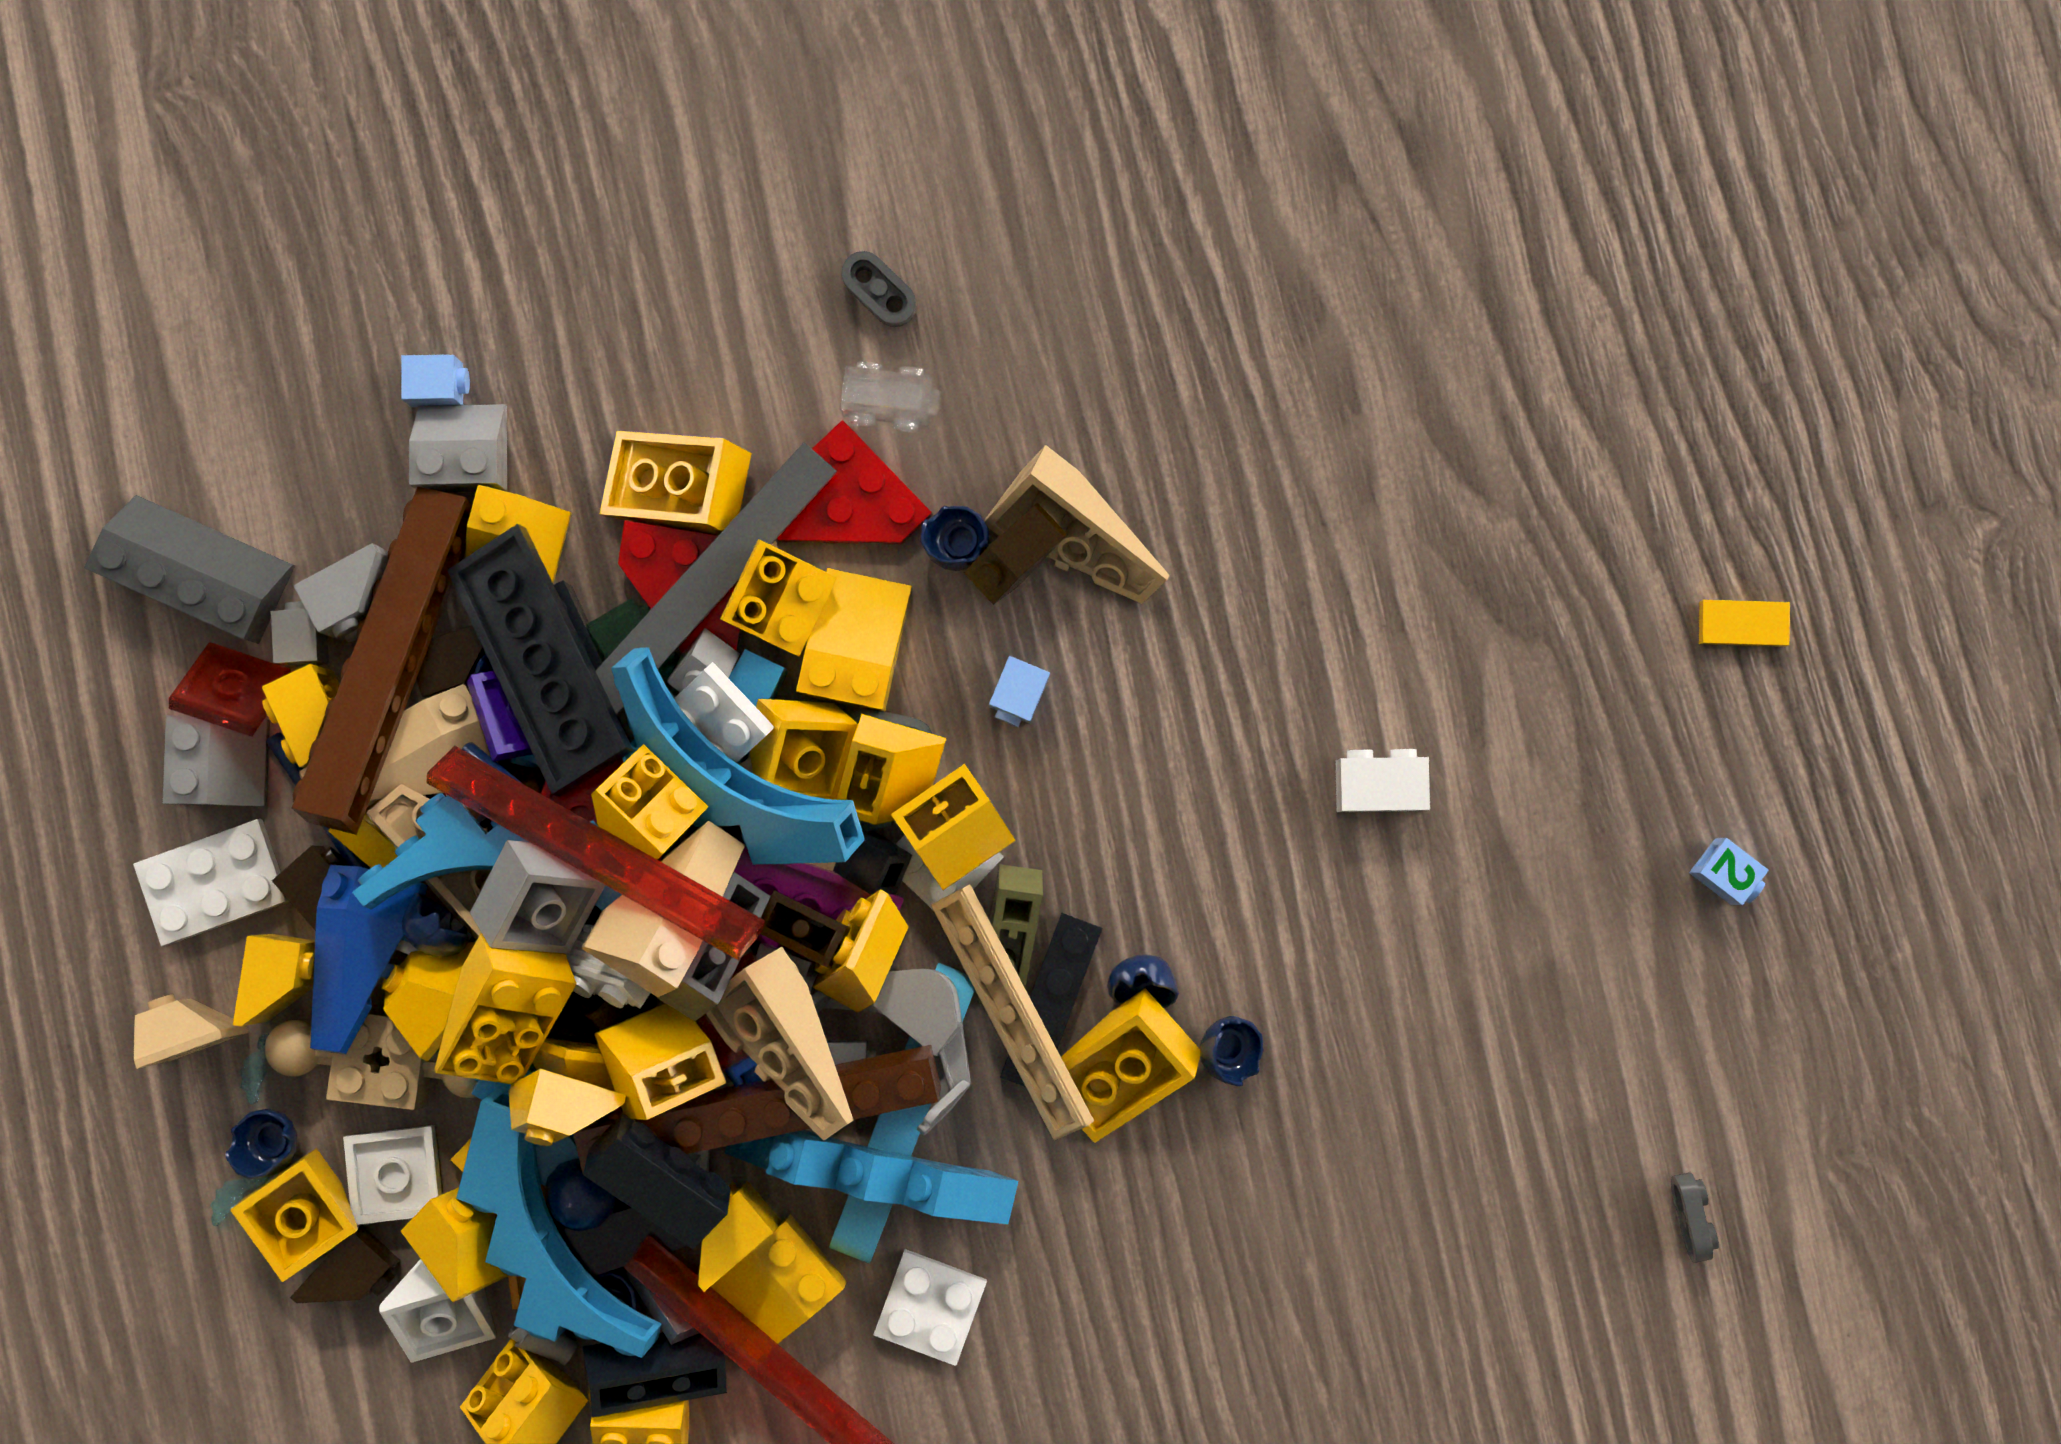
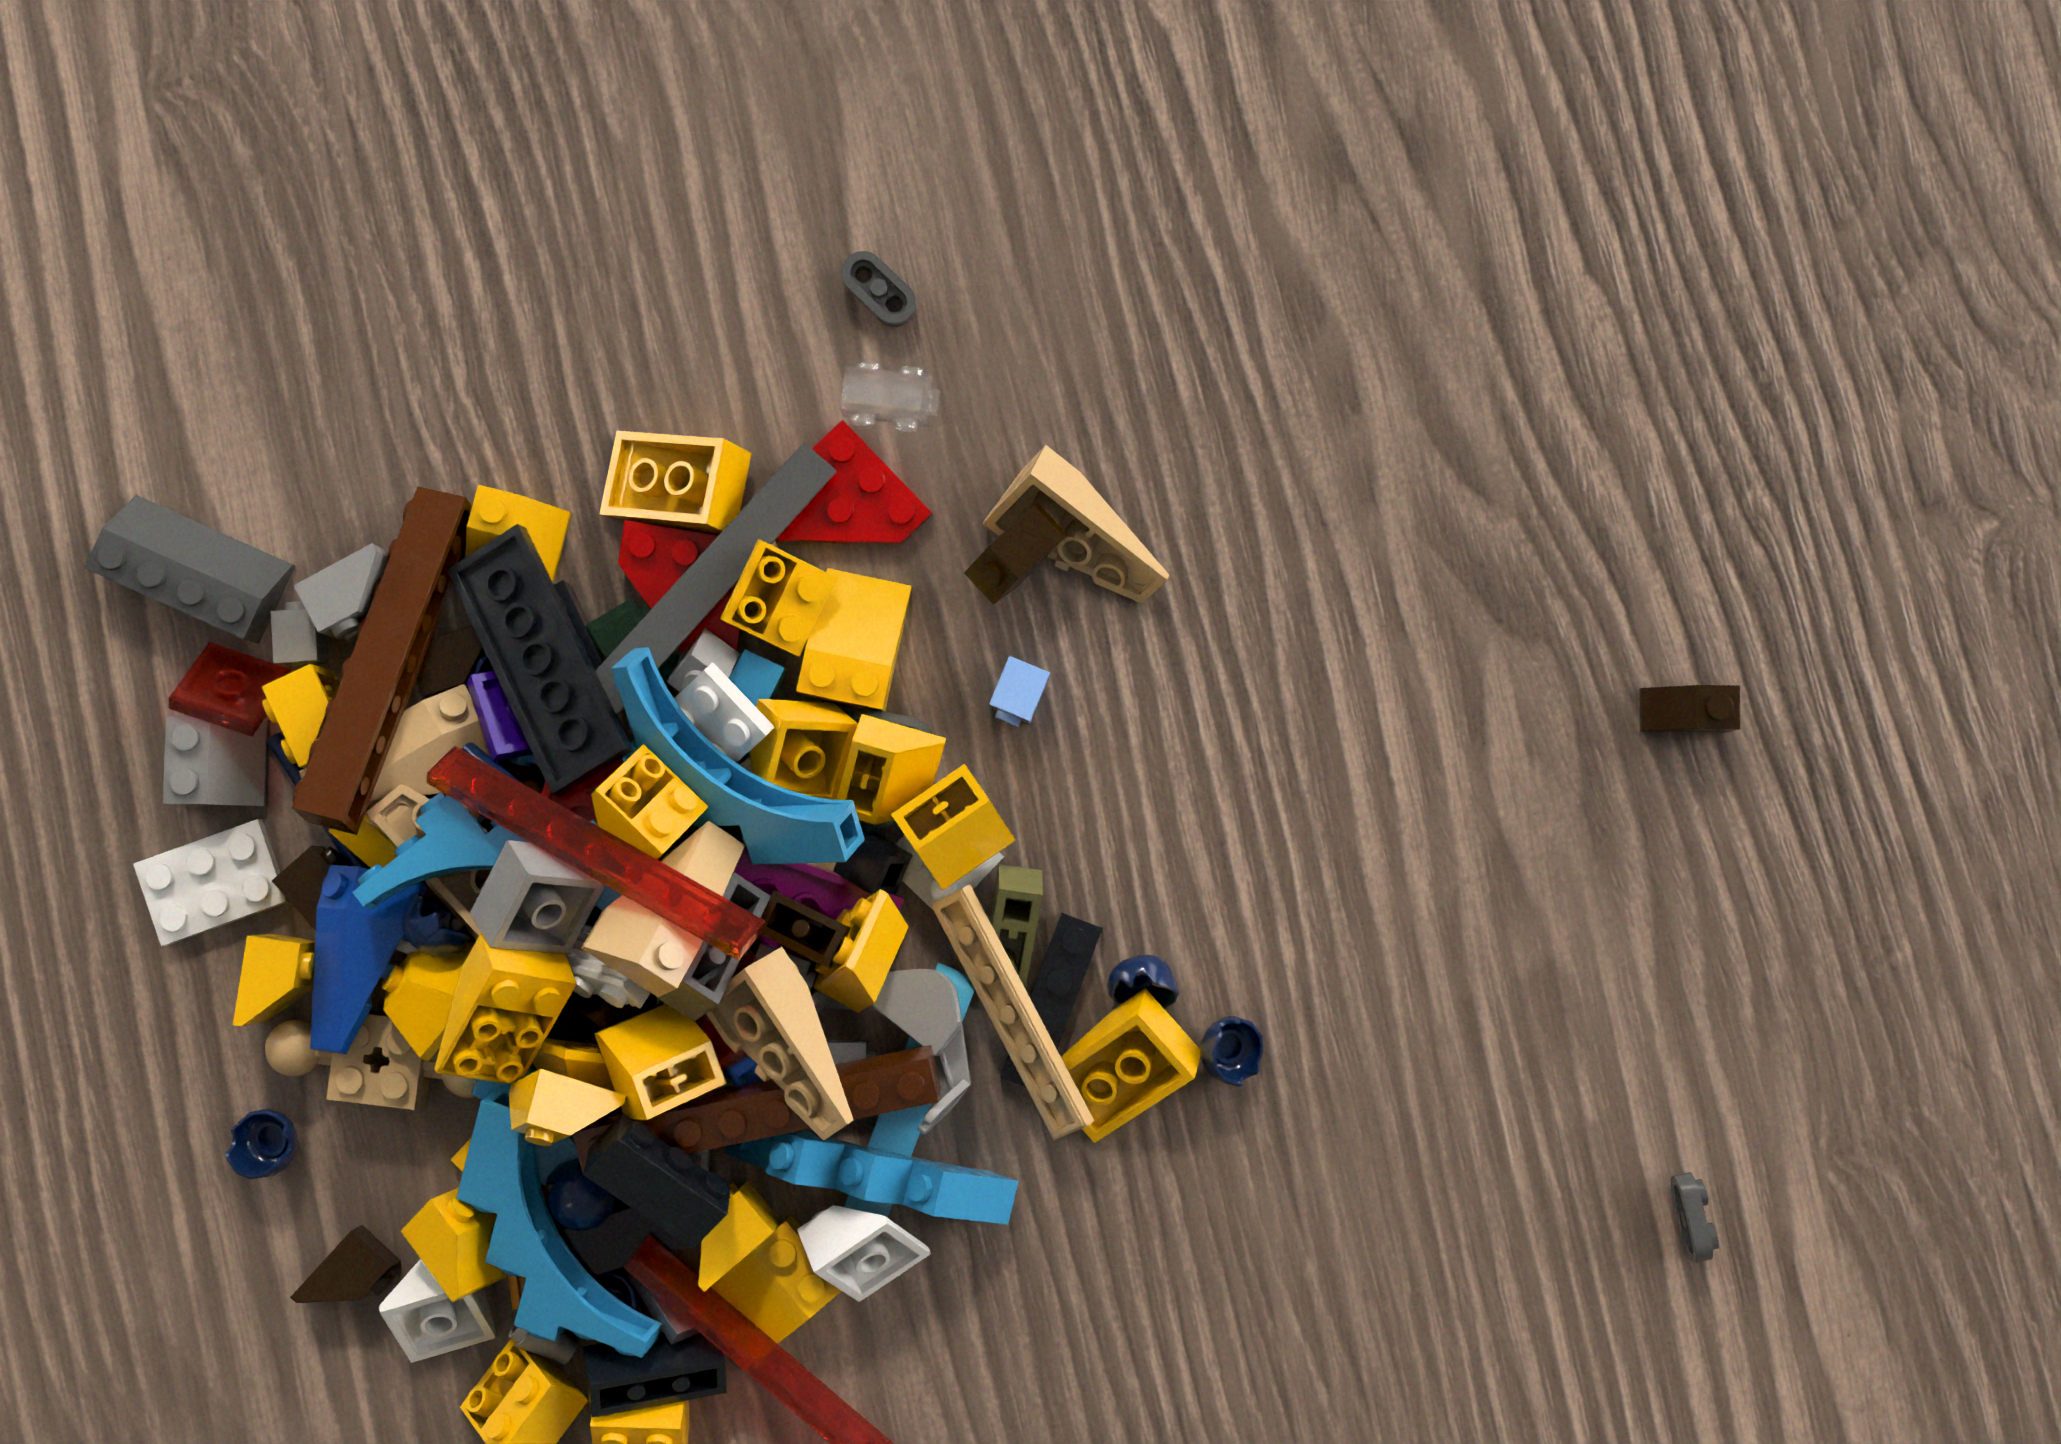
tan slope [134,994,249,1069] -> none
clear light blue piece [210,1177,269,1226] -> none
yellow slope [230,1148,358,1282] -> none
clear light blue piece [239,1033,270,1105] -> none
white plate [343,1125,442,1225] -> none
light blue brick [401,355,470,407] -> none
light grey slope [409,404,507,492] -> none
white plate [873,1249,987,1366] -> none
dark blue hair [920,506,990,571] -> none
white brick [1335,749,1430,812] -> none
light blue brick [1689,838,1769,905] -> none
yellow tile [1699,600,1790,647] -> none
none -> white slope [797,1205,931,1302]
none -> dark brown slope [1640,685,1740,733]

